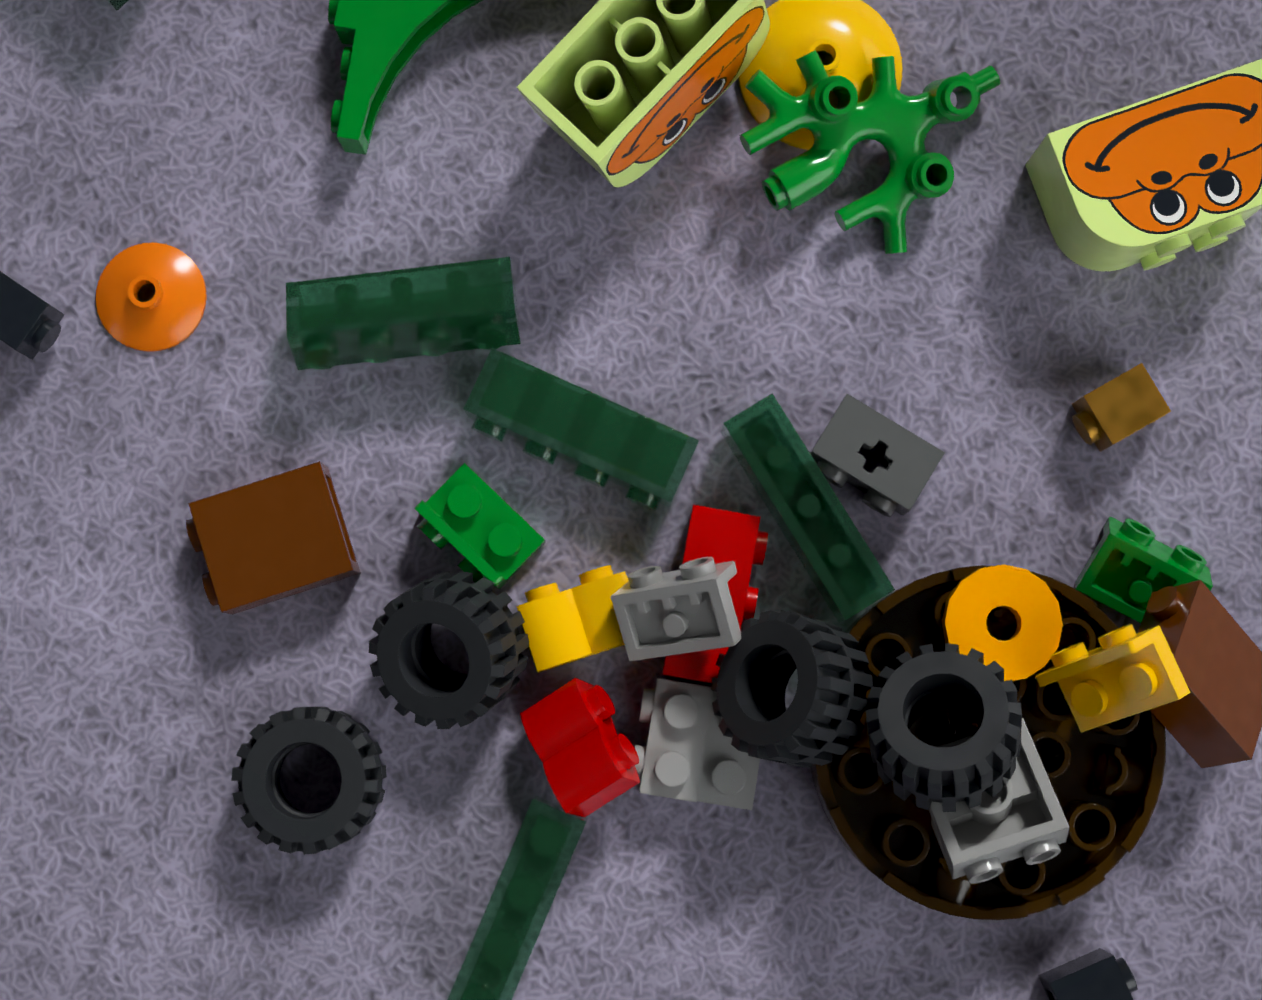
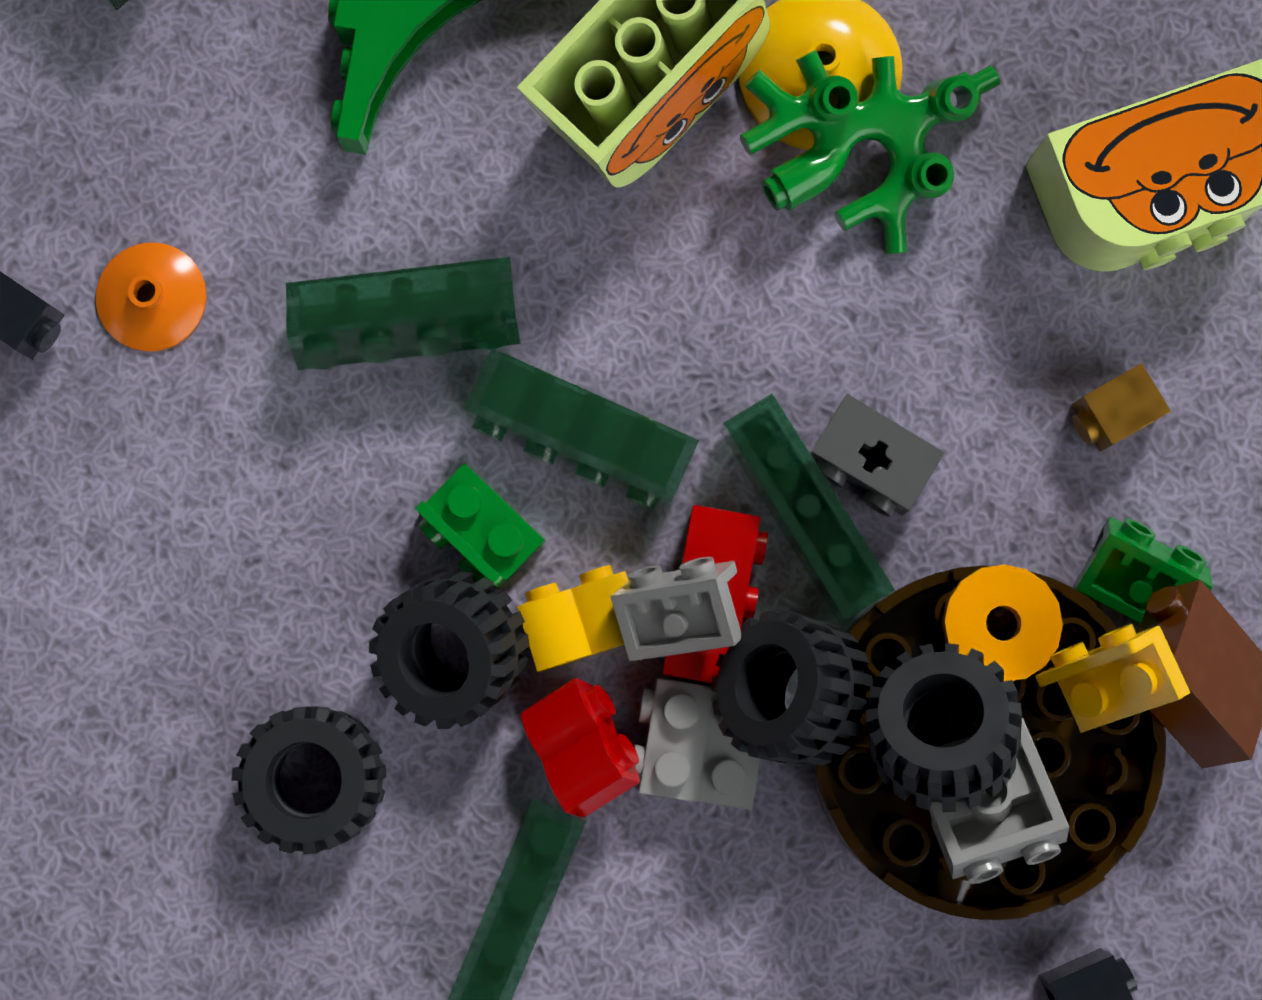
reddish brown brick [186,461,361,615] -> none

